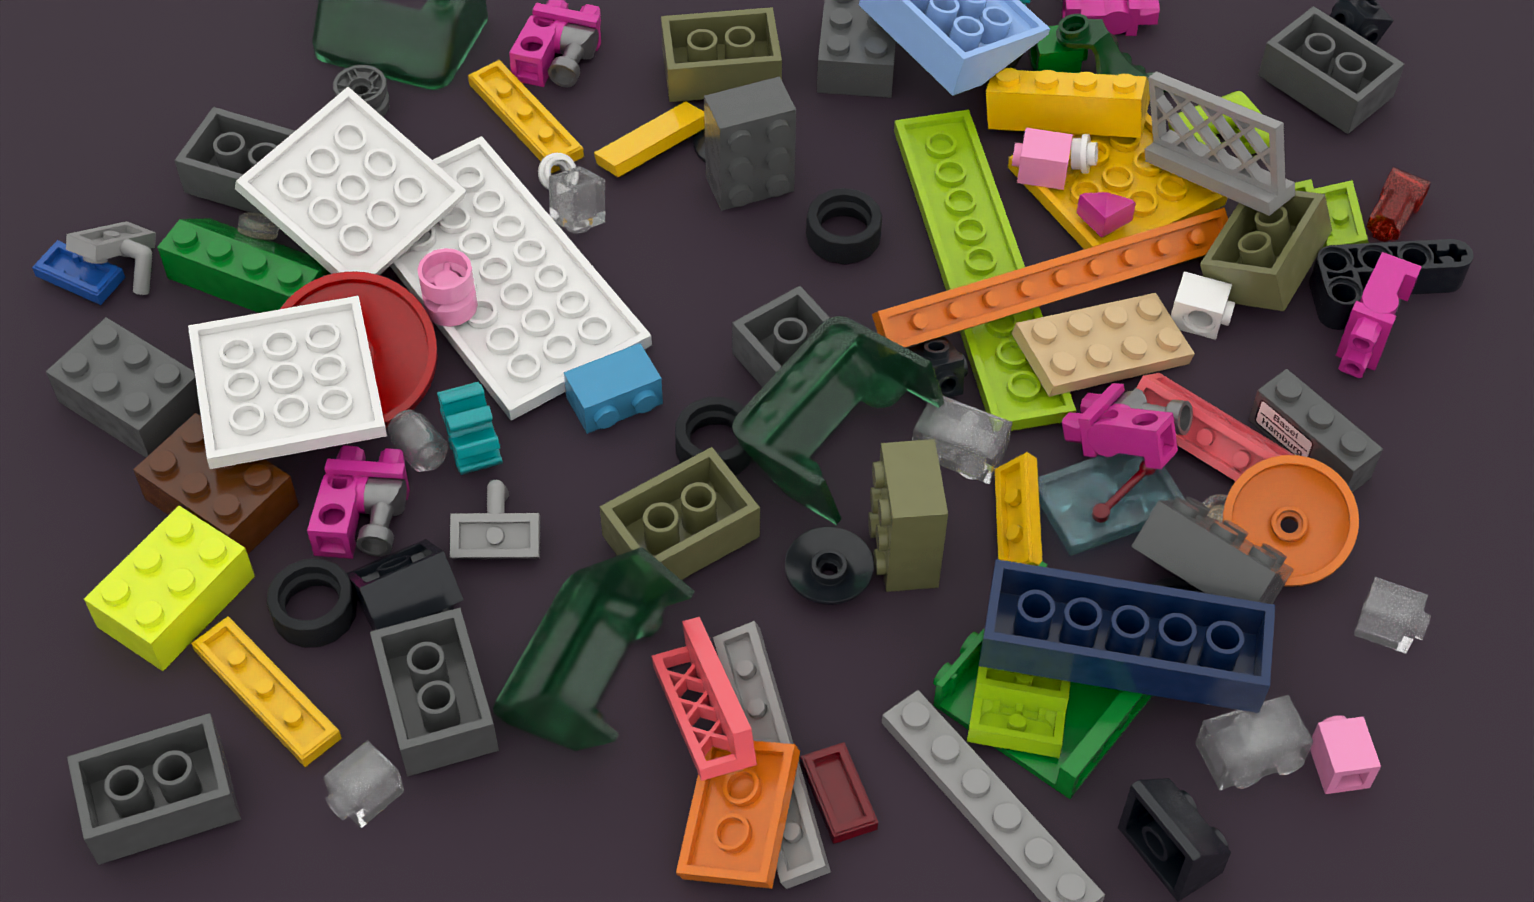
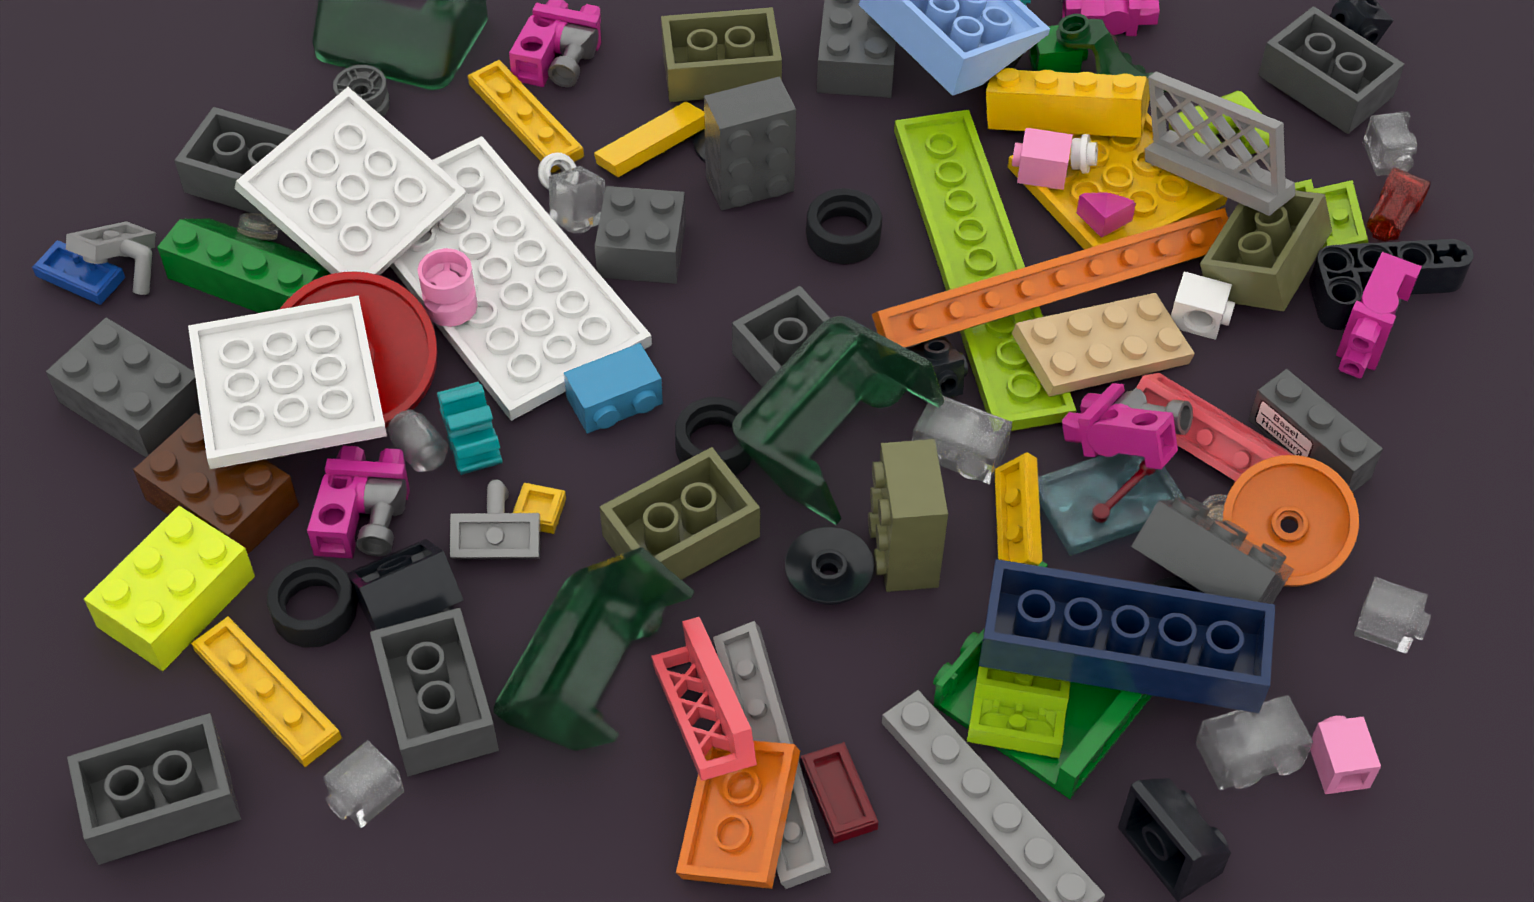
none -> yellow tile [513,483,566,534]
none -> dark grey brick [595,186,686,284]
none -> clear brick [1363,111,1417,176]

